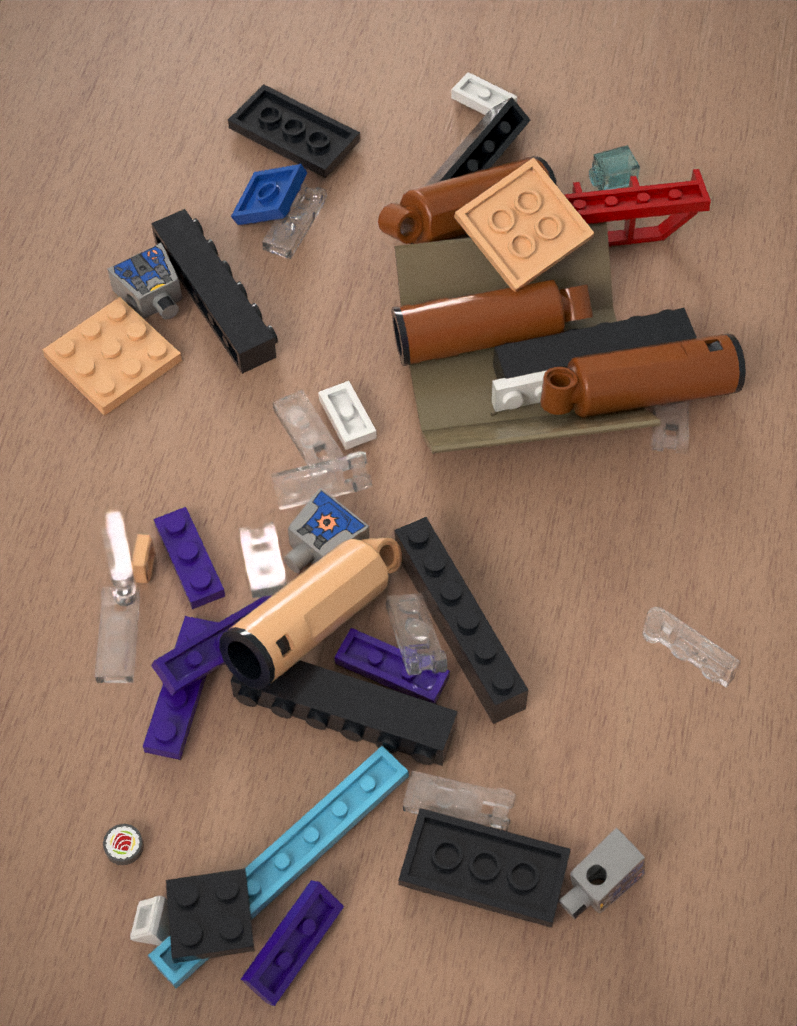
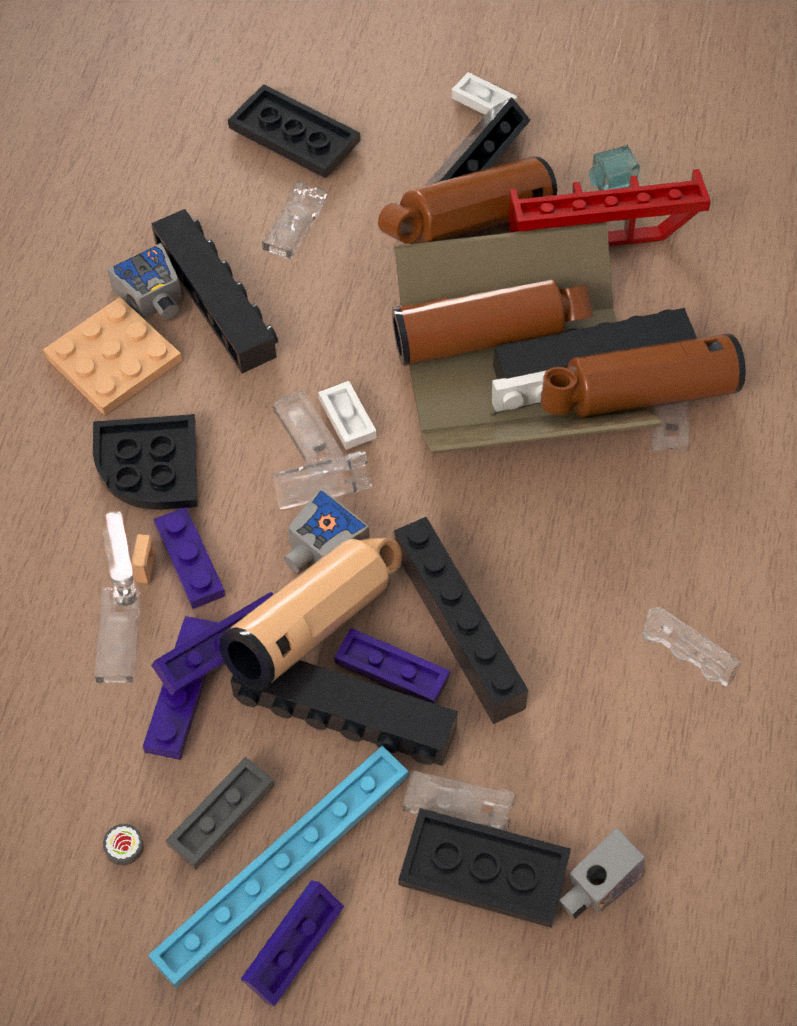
white slope [130,895,170,945] -> none
black plate [166,868,255,963] -> none
blue plate [231,164,308,225] -> none
clear plate [239,522,287,598] -> none
clear plate [386,593,447,676] -> none
light nougat plate [454,158,595,292] -> none
none -> black plate [93,414,198,510]
none -> dark grey plate [166,757,274,870]

